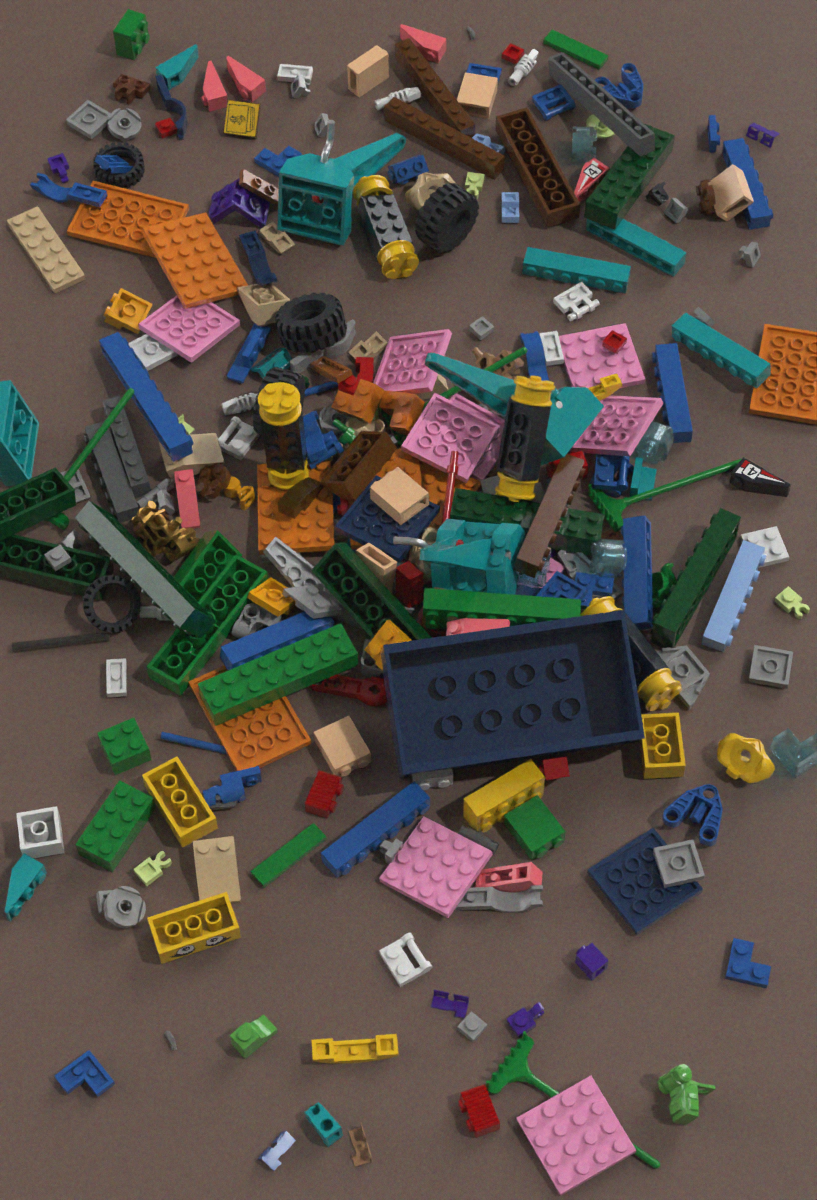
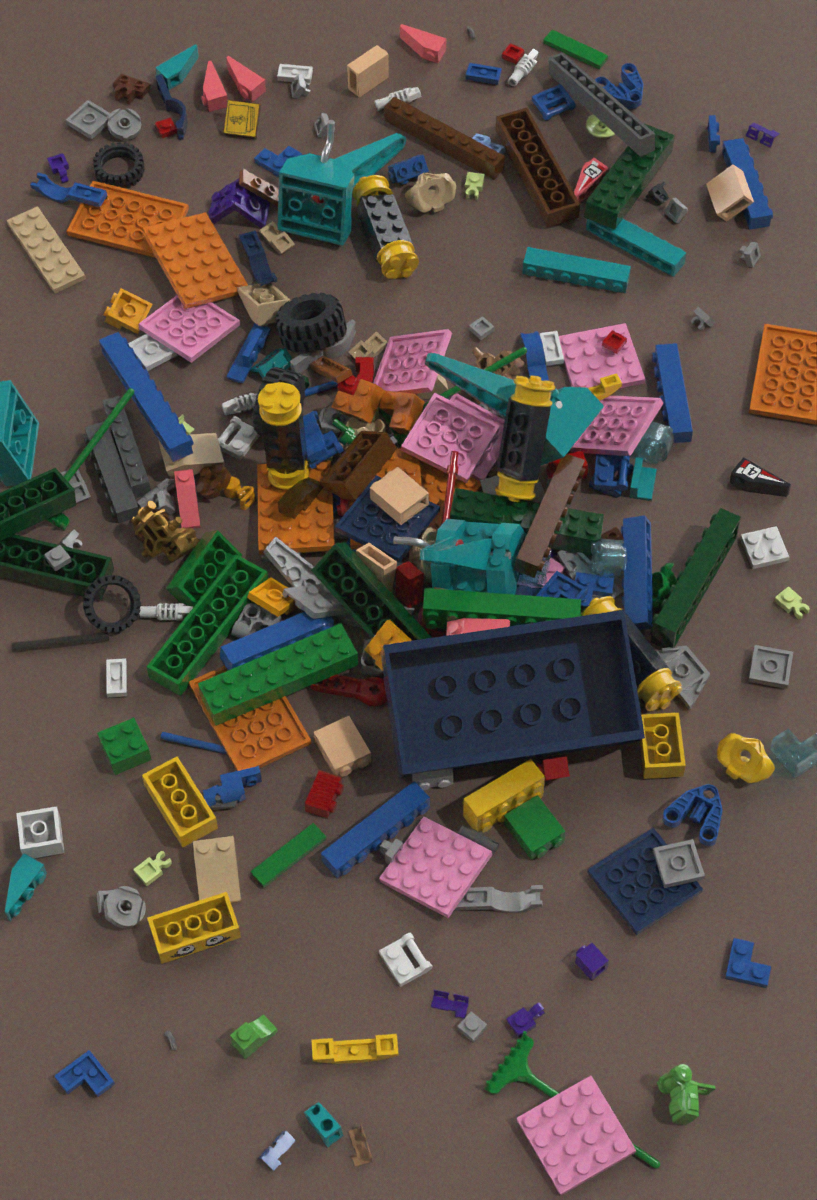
brick [75,501,216,638] -> none
green brick [75,780,156,873] -> none
blue plate [95,155,134,173] -> none
green brick [113,9,150,60] -> none
reddish brown brick [395,38,475,138] -> none
black tyre [415,183,479,253] -> none
light nougat brick [457,72,498,119] -> none
red brick [458,1084,500,1138] -> none
coral slope [475,862,542,893] -> none
light blue slope [501,192,519,223] -> none
white plate [553,282,600,322] -> none
clear light blue brick [572,126,597,161] -> none
green piece [587,459,741,532] -> none
teal brick [672,312,771,388] -> none
reddish brown plate [696,179,716,215] -> none
light blue brick [702,540,767,652] -> none

